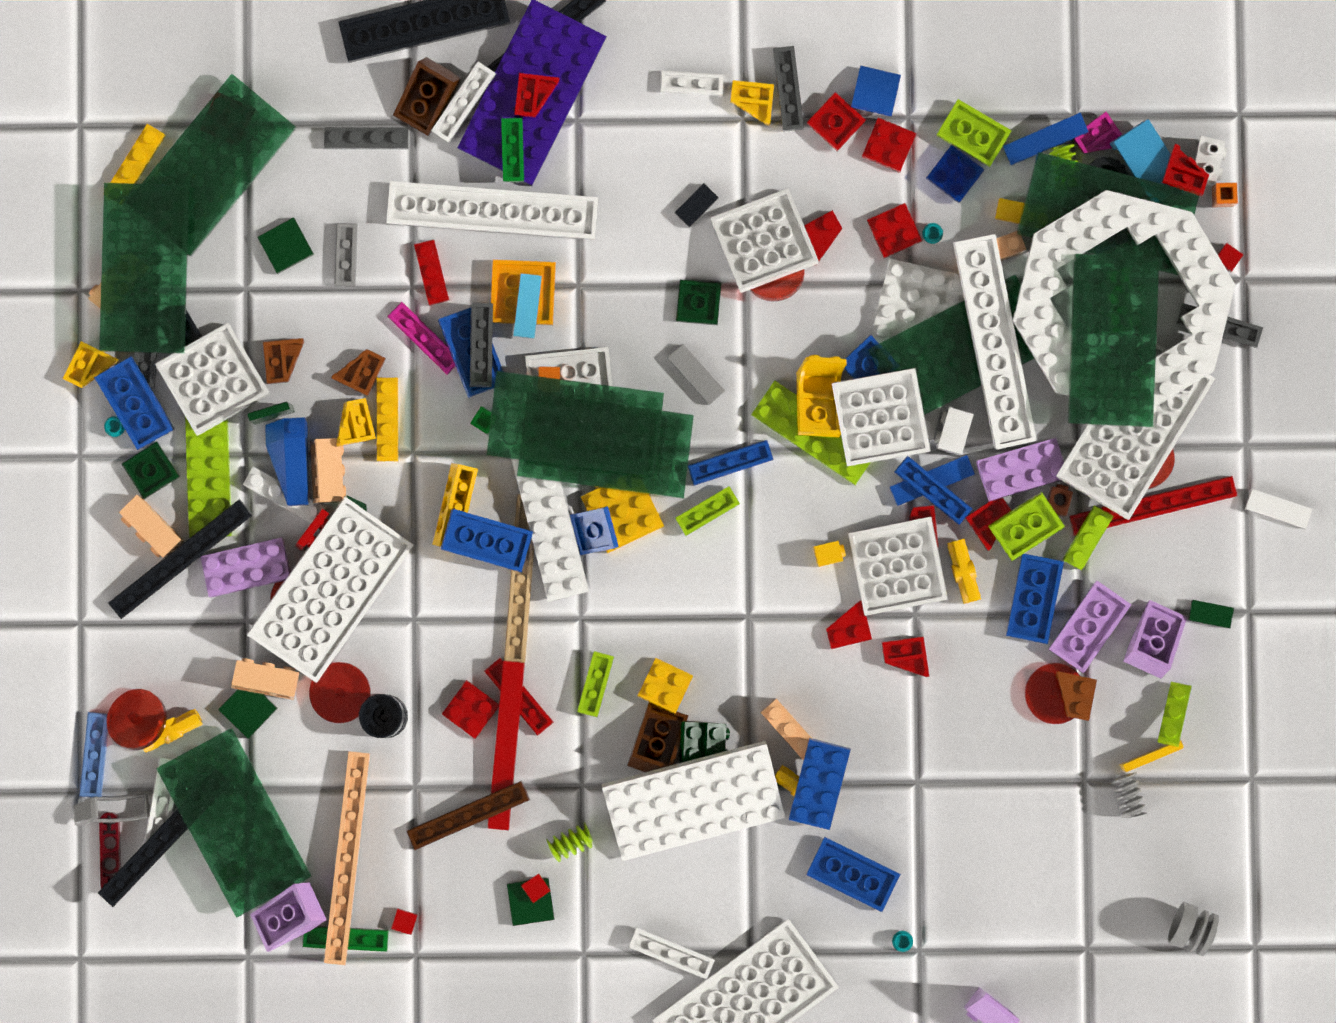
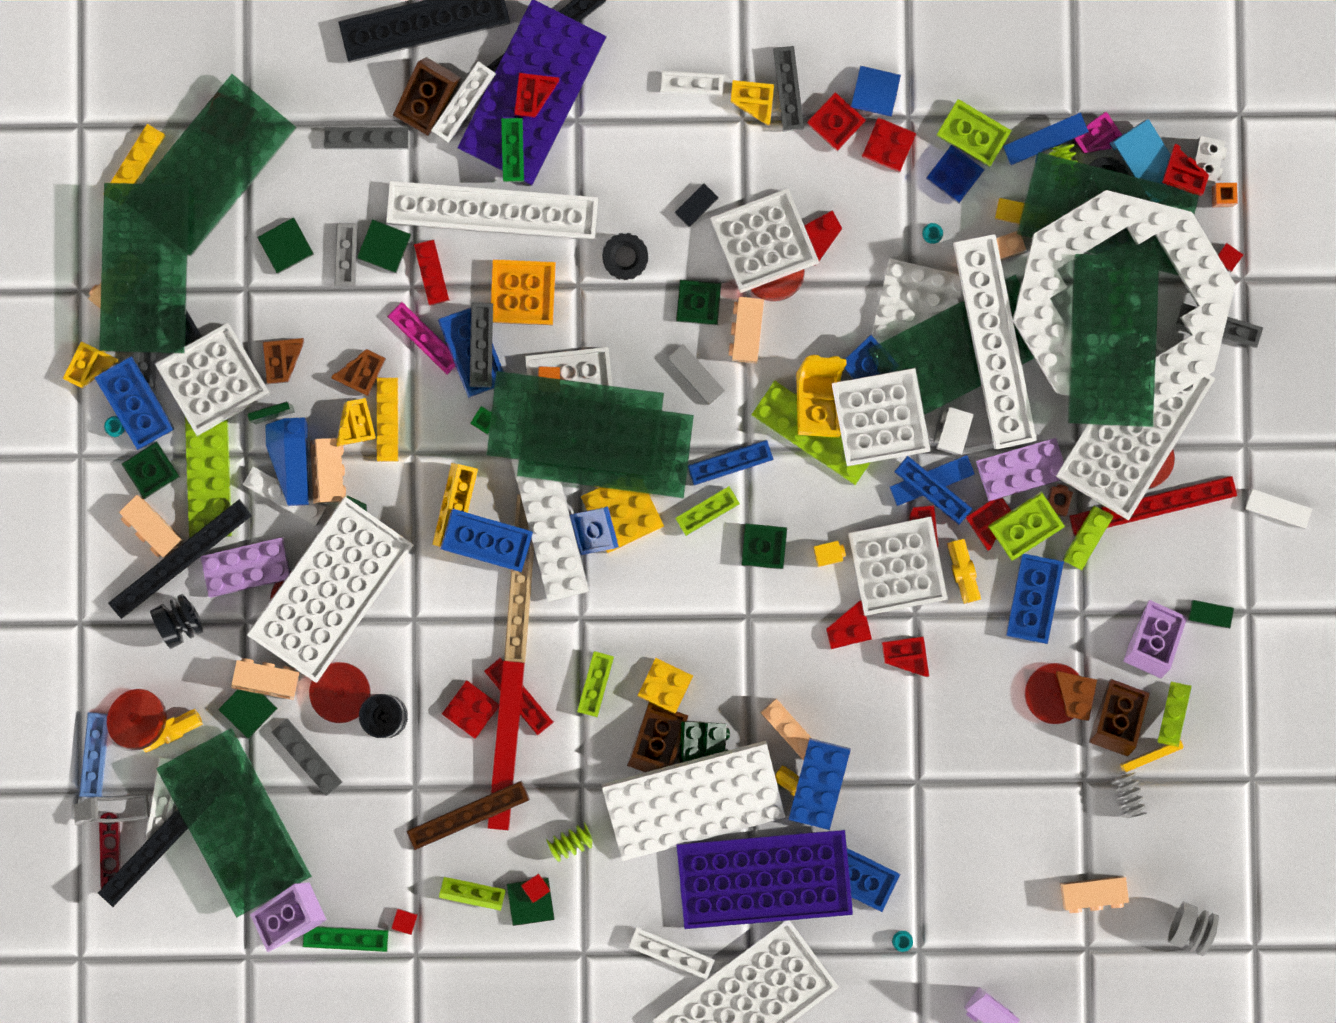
red wing [294,508,329,551] -> none
light nougat plate [324,751,370,965] -> none
medium azure tile [513,273,542,339] -> none
red plate [867,203,922,258] -> none
lavender plate [1048,580,1131,674] -> none
none -> black wheel [150,594,203,649]
none -> dark grey plate [271,718,343,796]
none -> dark green tile [357,219,411,274]
none -> lime plate [439,877,506,911]
none -> black tyre [602,233,648,280]
none -> dark purple plate [677,830,853,929]
none -> light nougat brick [728,297,764,364]
none -> dark green plate [741,523,787,569]
none -> light nougat brick [1060,876,1129,913]
none -> reddish brown slope [1089,679,1150,757]

